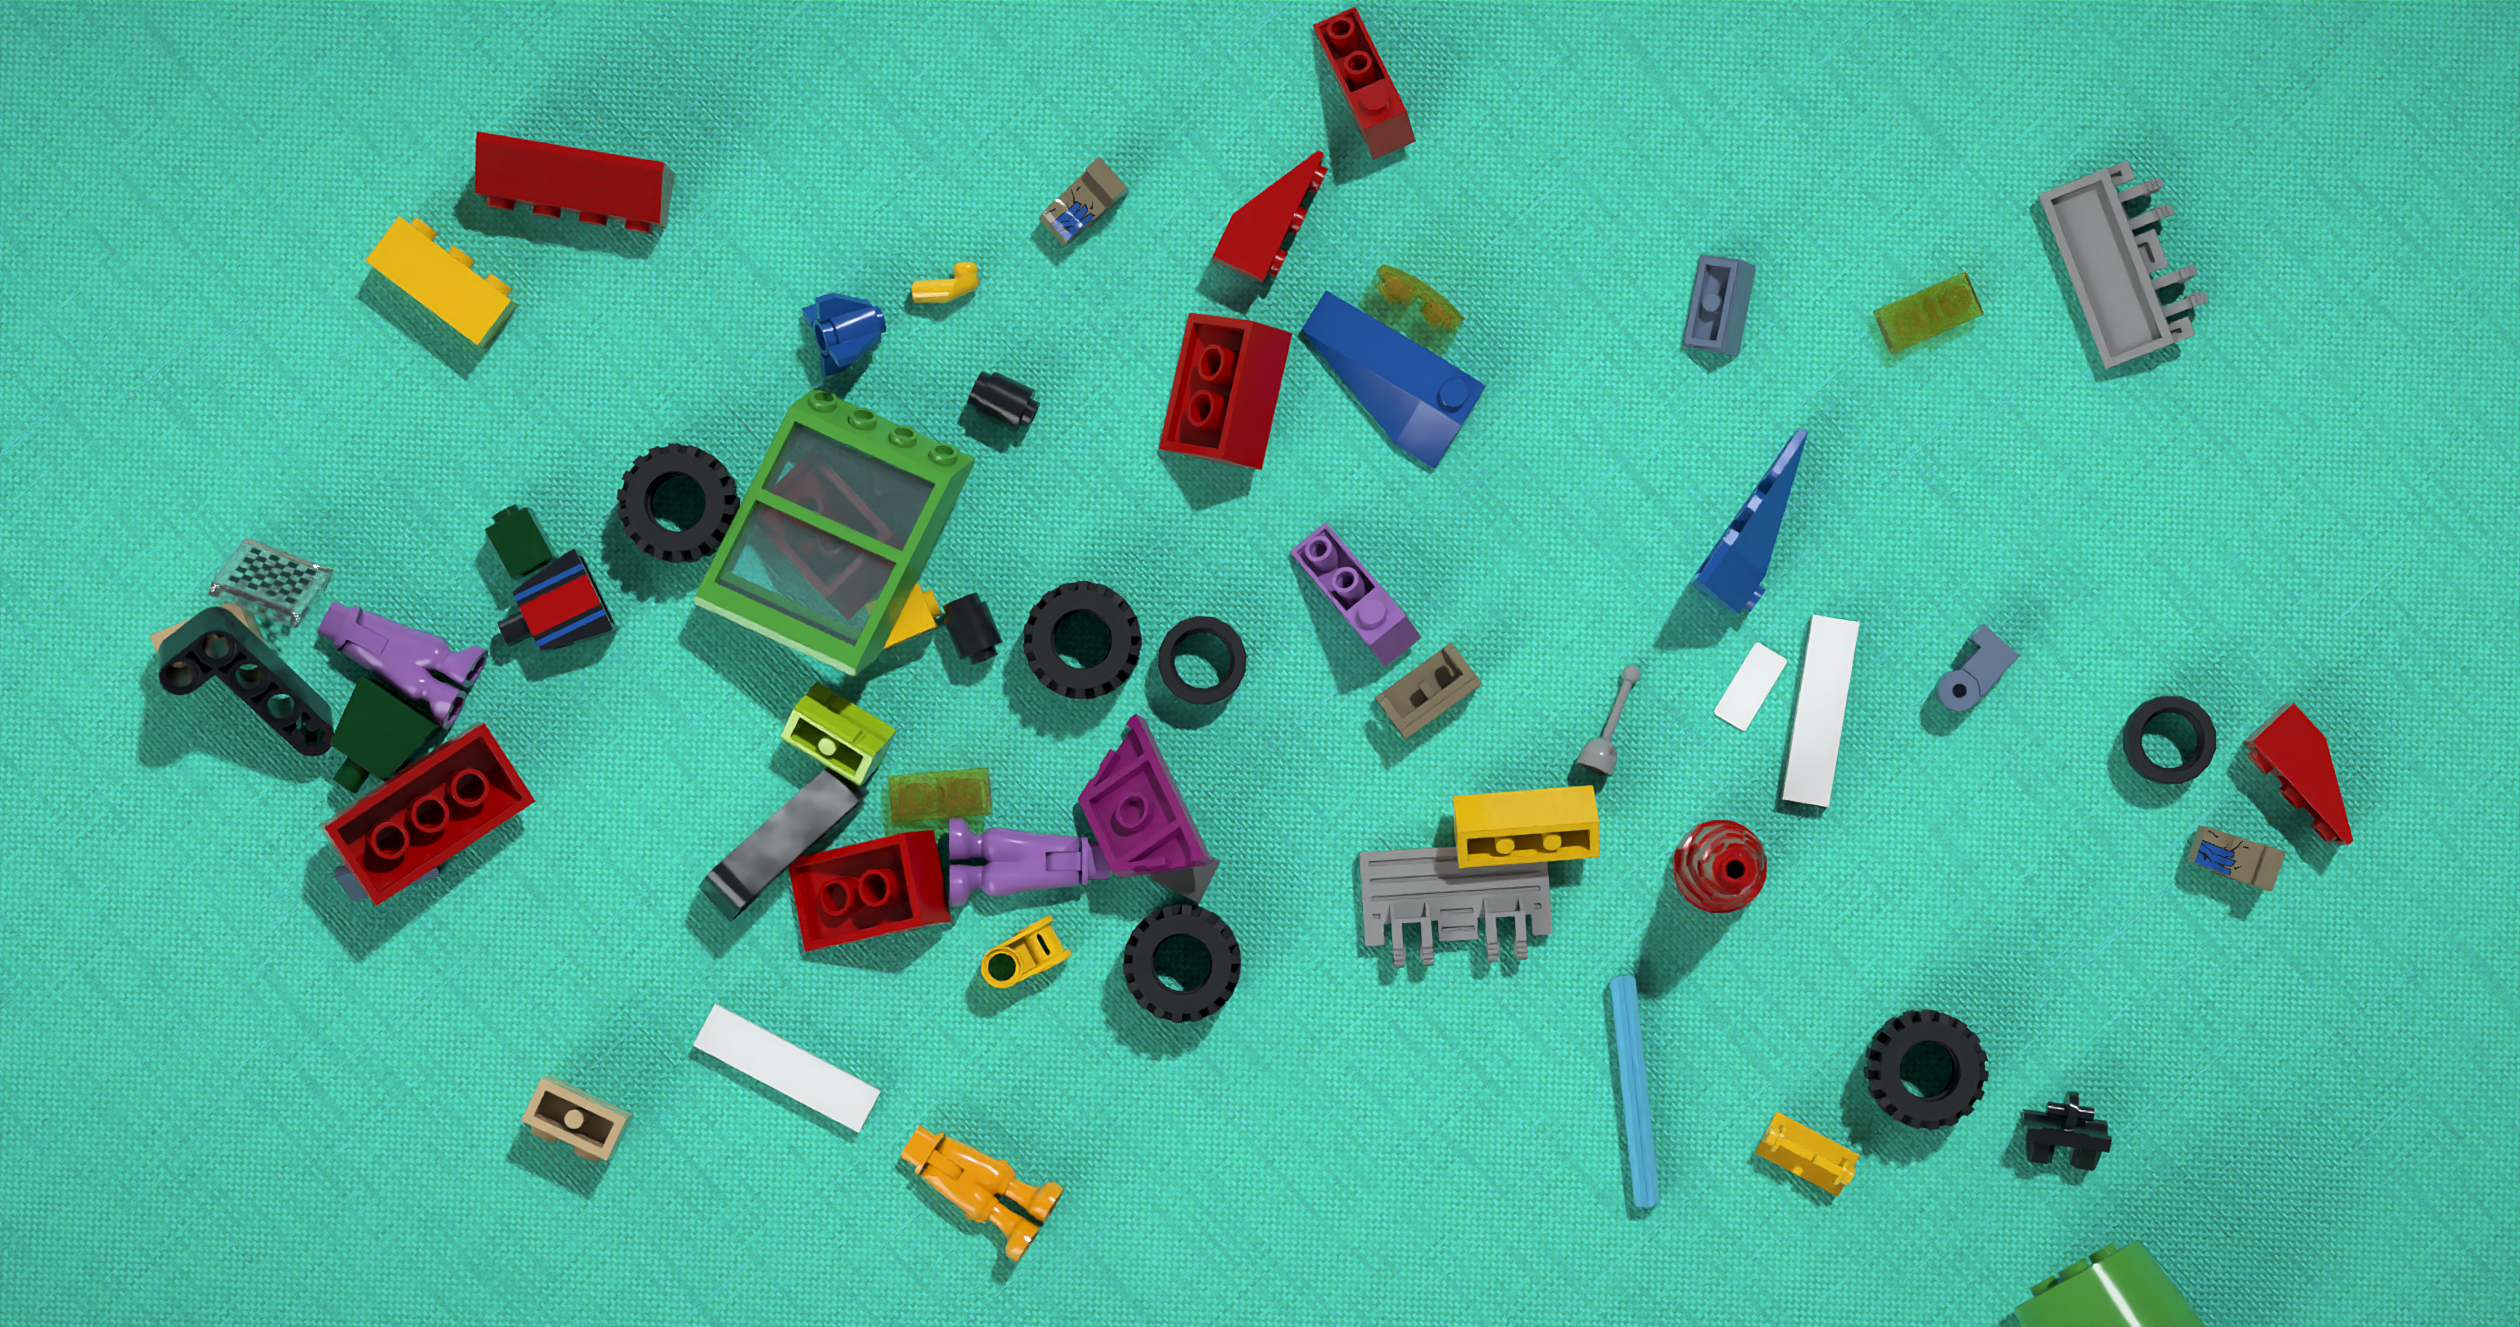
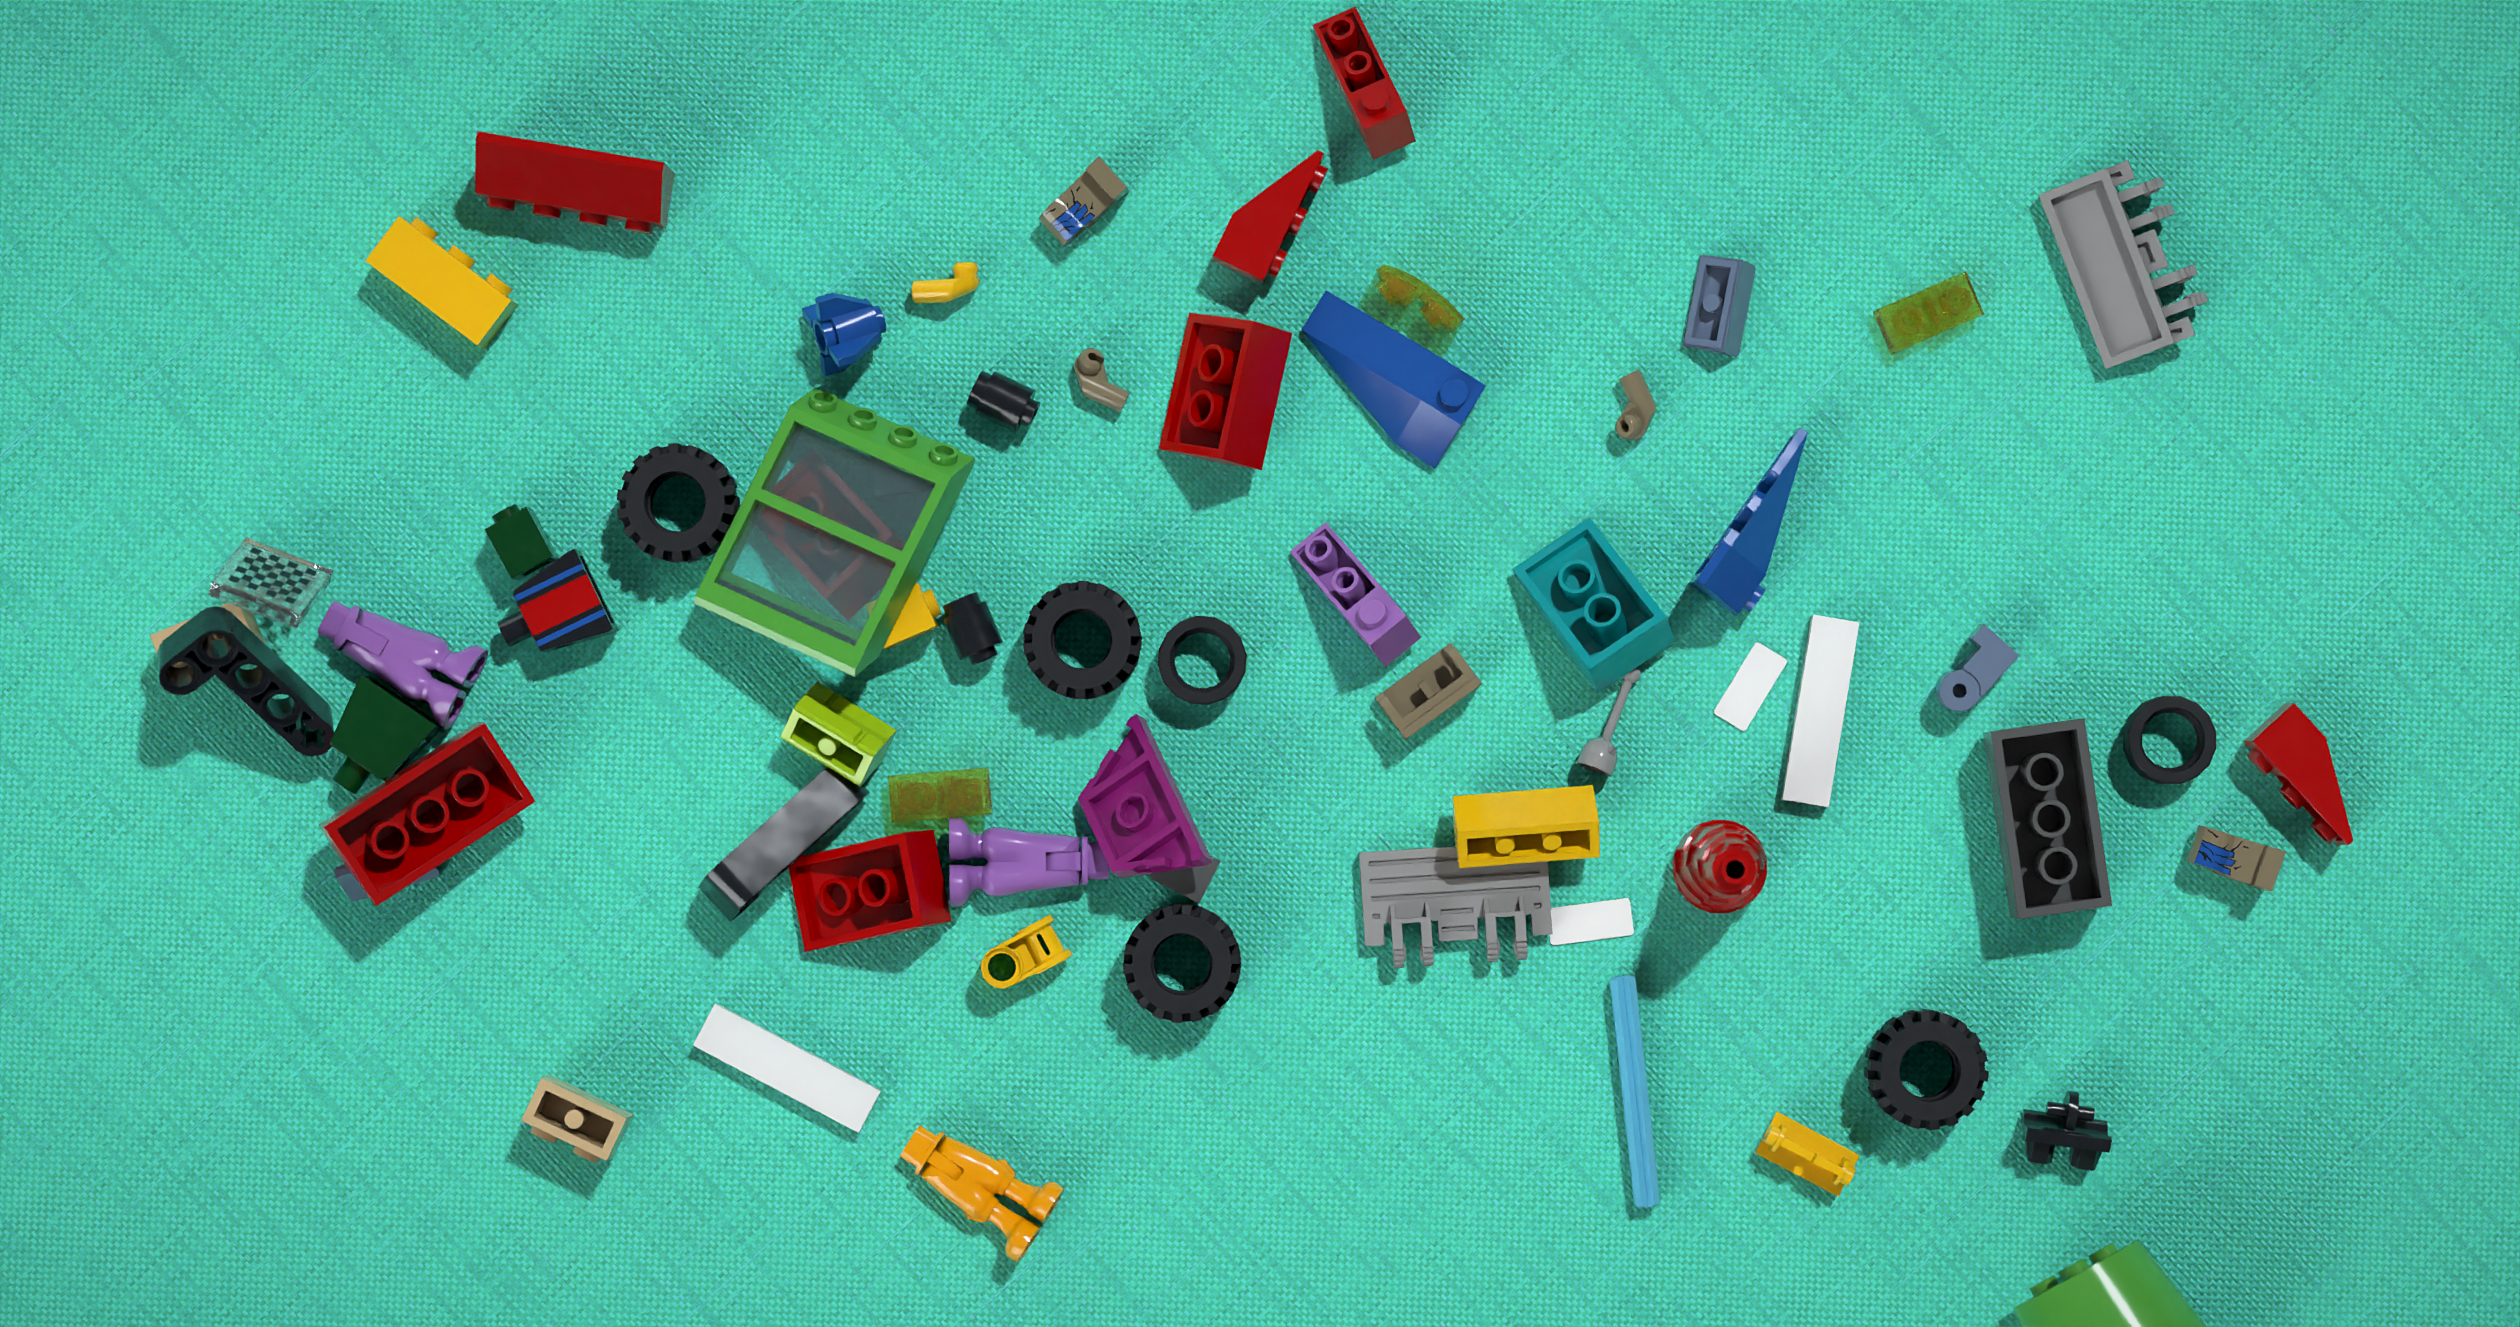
none -> dark tan arm [1074,348,1130,413]
none -> teal slope [1512,517,1675,693]
none -> white sticker [1549,898,1634,945]
none -> dark tan arm [1615,370,1656,440]
none -> dark grey brick [1983,718,2112,919]

